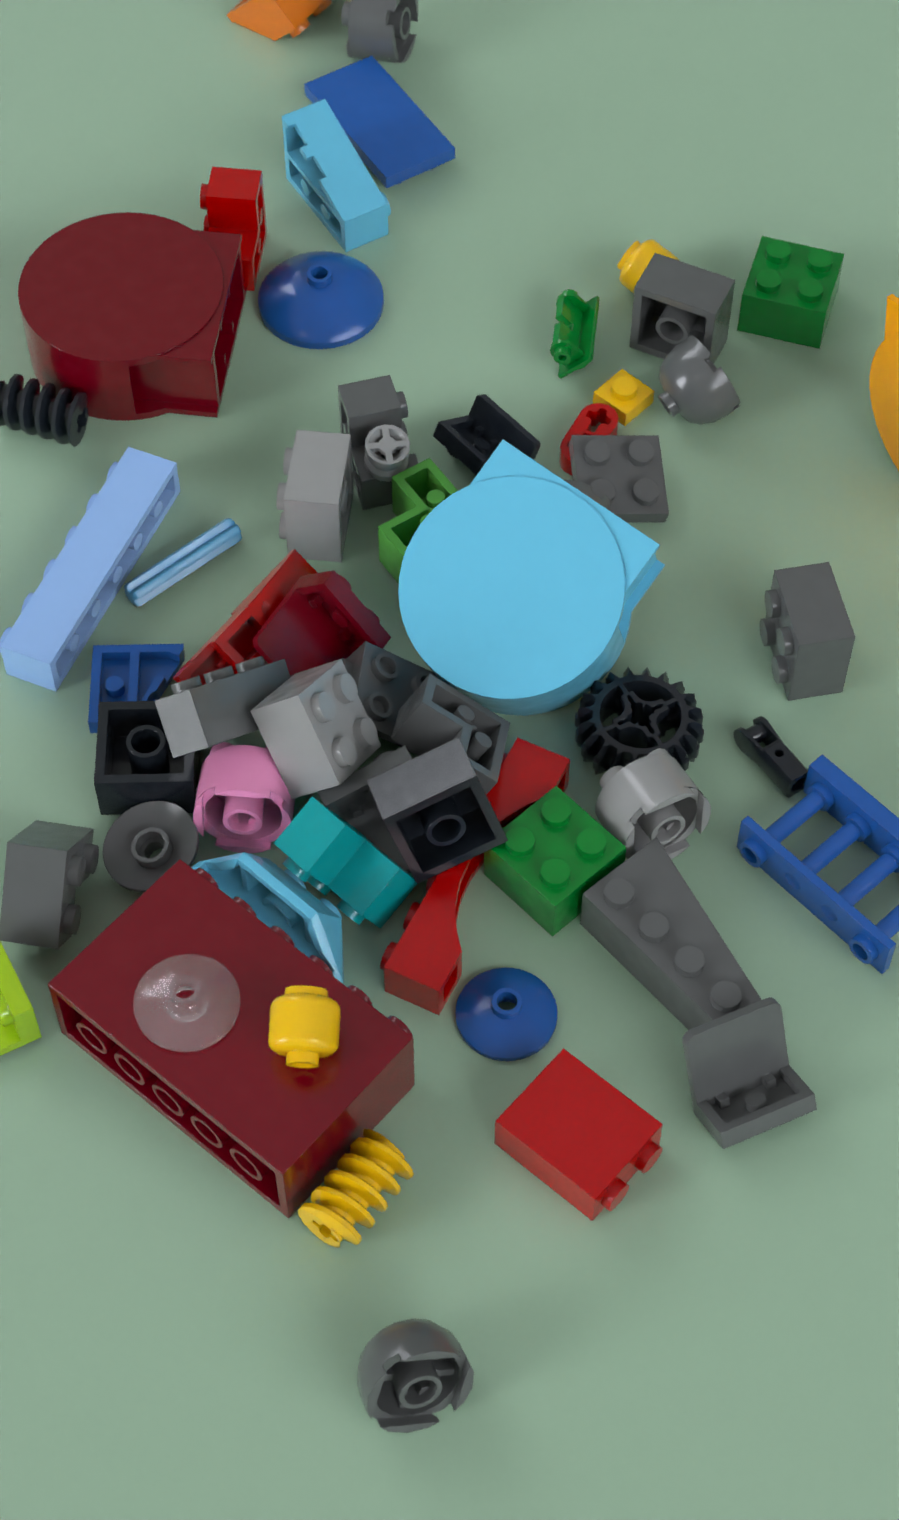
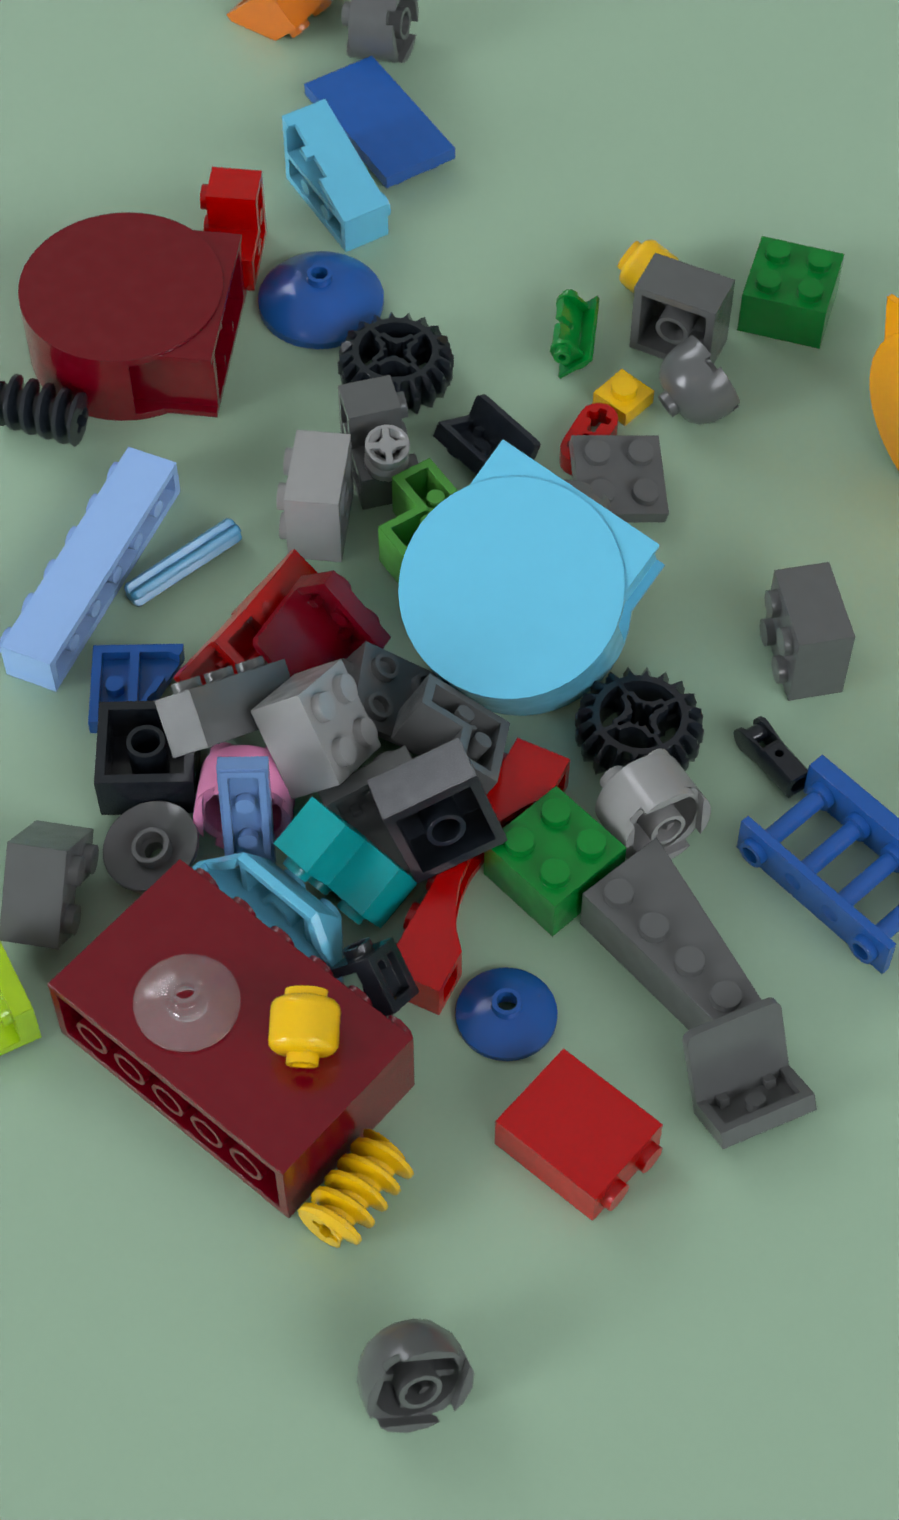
none -> medium blue tile [216,756,276,864]
none -> black bracket [331,937,419,1017]
none -> black gear [337,311,454,415]

